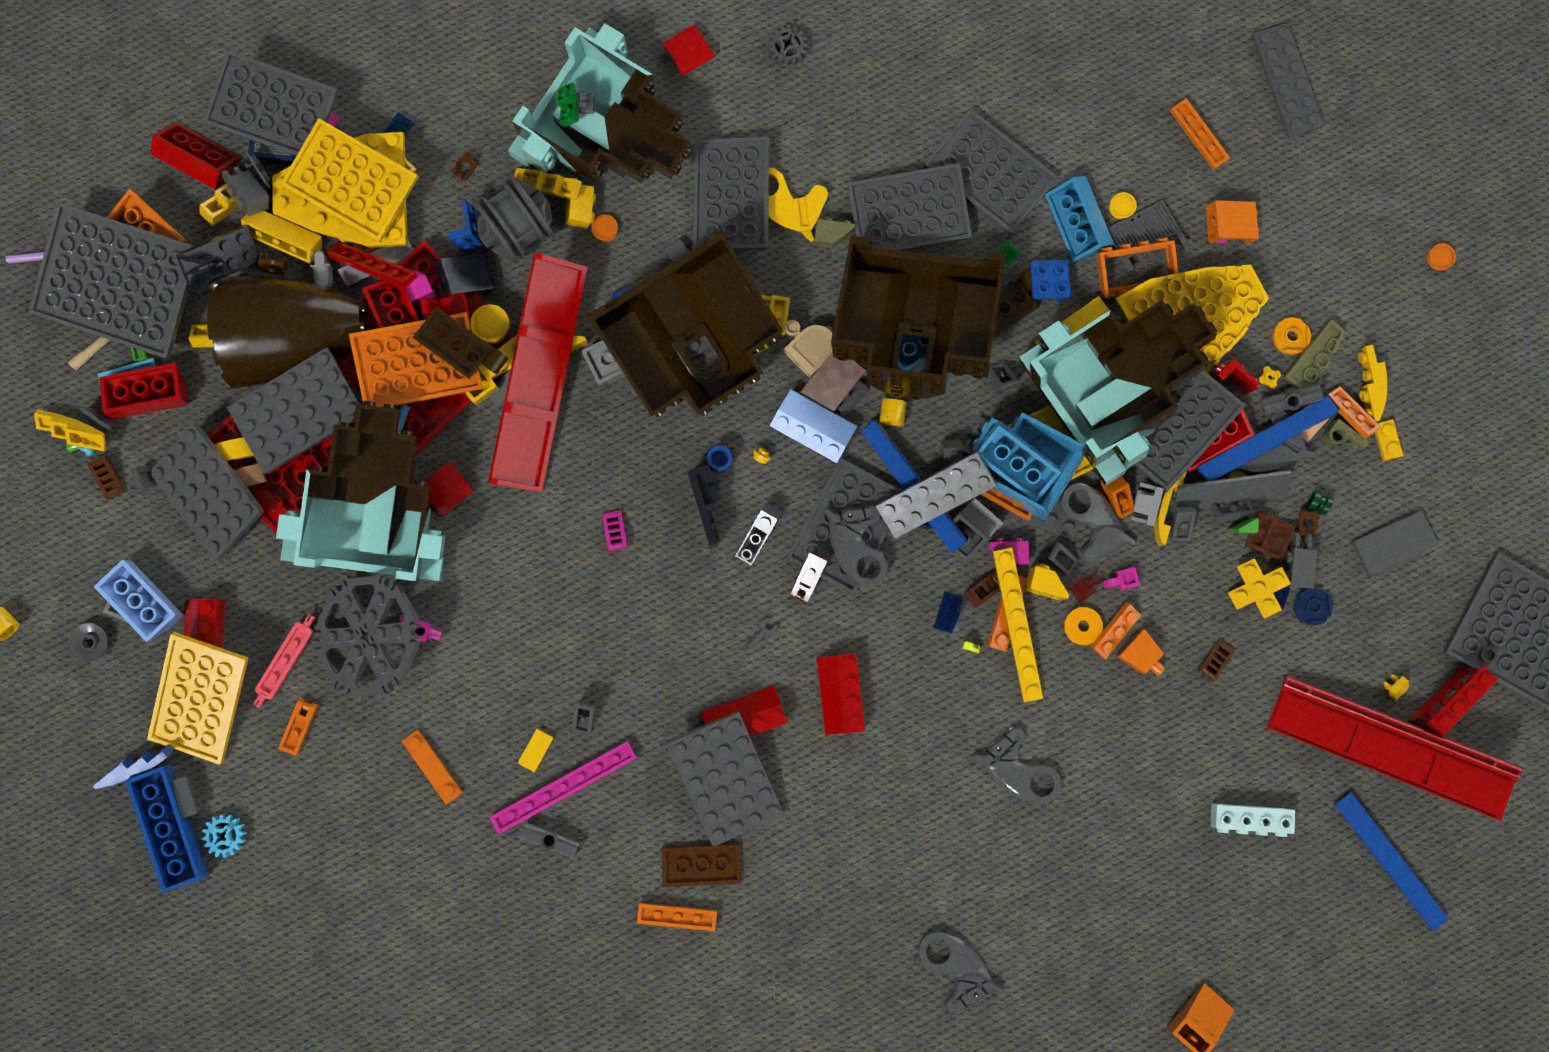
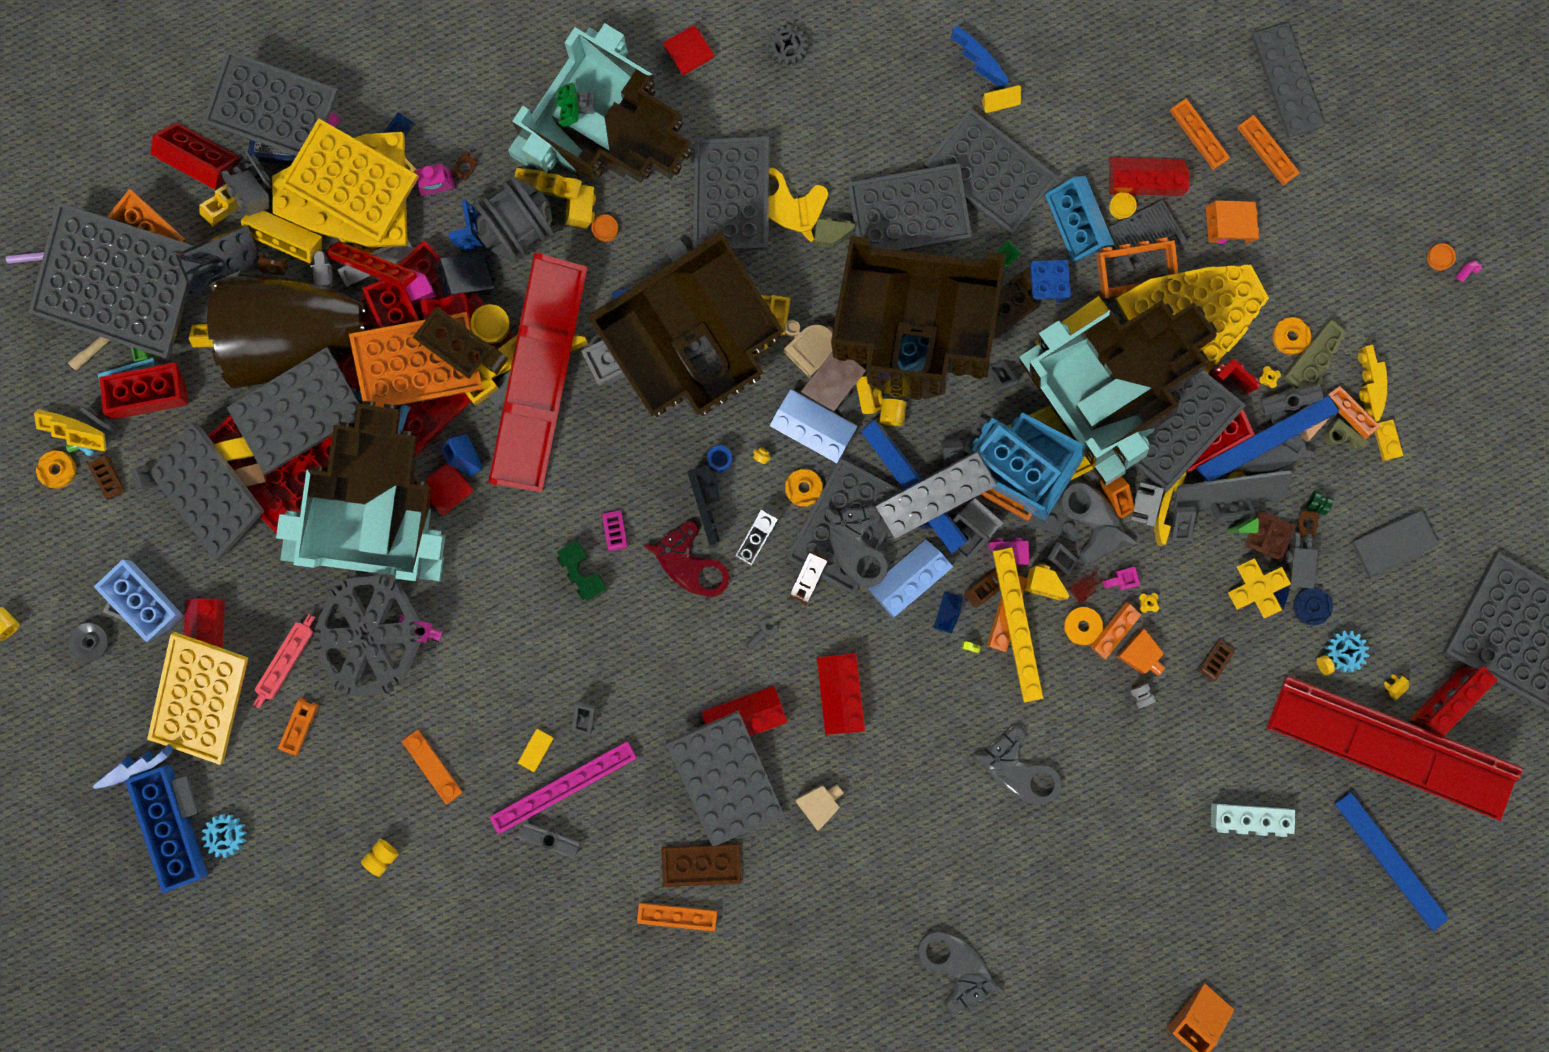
none -> light orange tile [36,450,77,489]
none -> yellow wheel [361,839,399,877]
none -> dark pink torso [415,164,456,198]
none -> blue slope [440,434,483,477]
none -> dark green arch [557,540,608,602]
none -> dark red animal [644,520,730,598]
none -> light orange tile [785,469,823,507]
none -> tan torso [795,784,844,831]
none -> yellow slope [856,374,883,414]
none -> light blue slope [868,540,953,618]
none -> blue slope [950,25,1009,89]
none -> yellow slope [982,85,1021,113]
none -> red slope [1109,157,1189,196]
none -> light grey wheel [1130,683,1156,708]
none -> yellow plate [1139,593,1159,613]
none -> orange plate [1237,115,1300,186]
none -> yellow tile [1317,655,1335,675]
none -> medium azure gear [1325,631,1369,672]
none -> dark pink arm [1455,260,1482,282]

